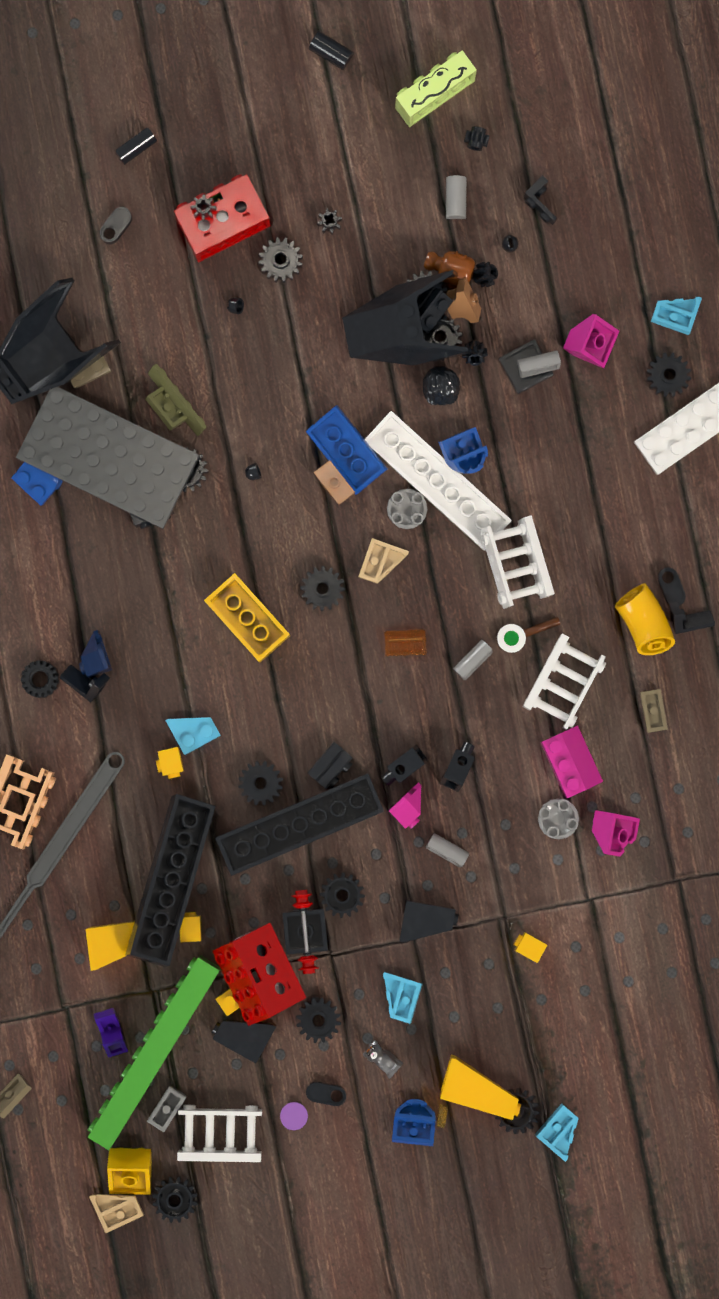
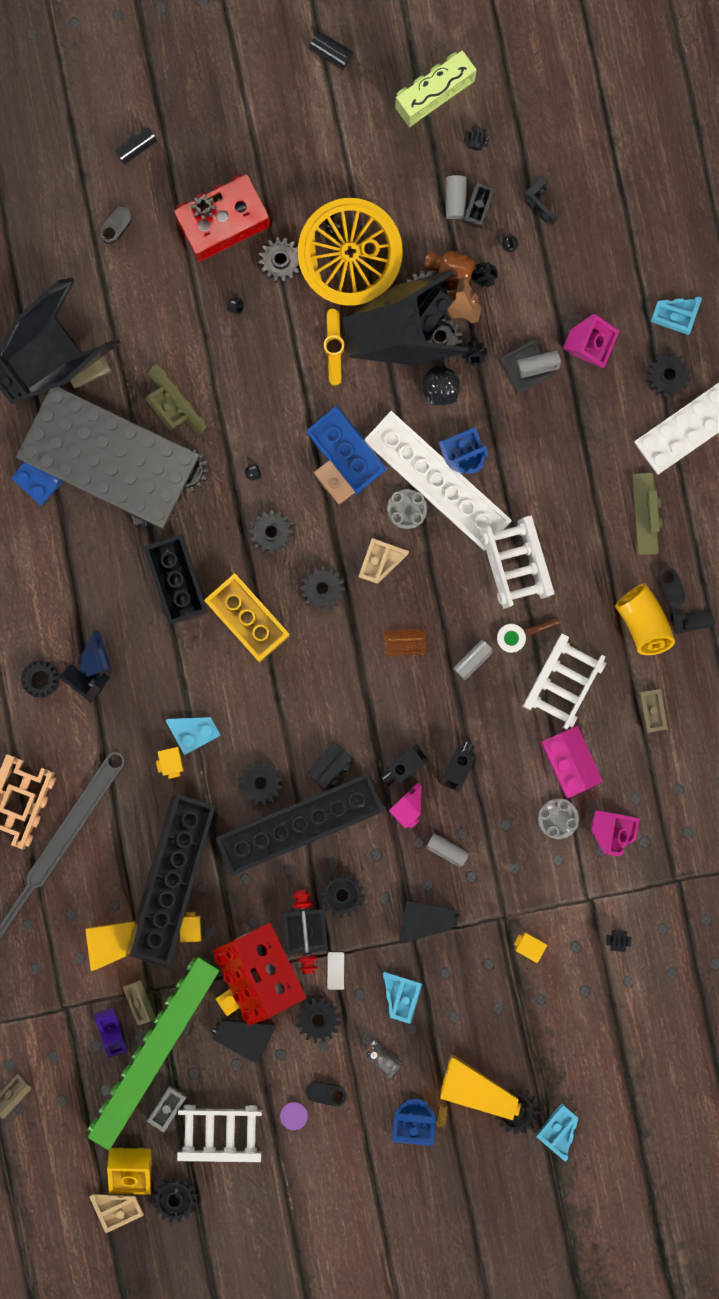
none -> dark tan plate [122,980,156,1025]
none -> black brick [144,534,208,625]
none -> black gear [249,510,294,555]
none -> yellow piece [298,198,403,305]
none -> yellow piece [324,308,344,386]
none -> white sticker [327,952,344,990]
none -> black brick [463,182,496,228]
none -> black gear [606,930,632,952]
none -> olive bracket [632,473,663,555]

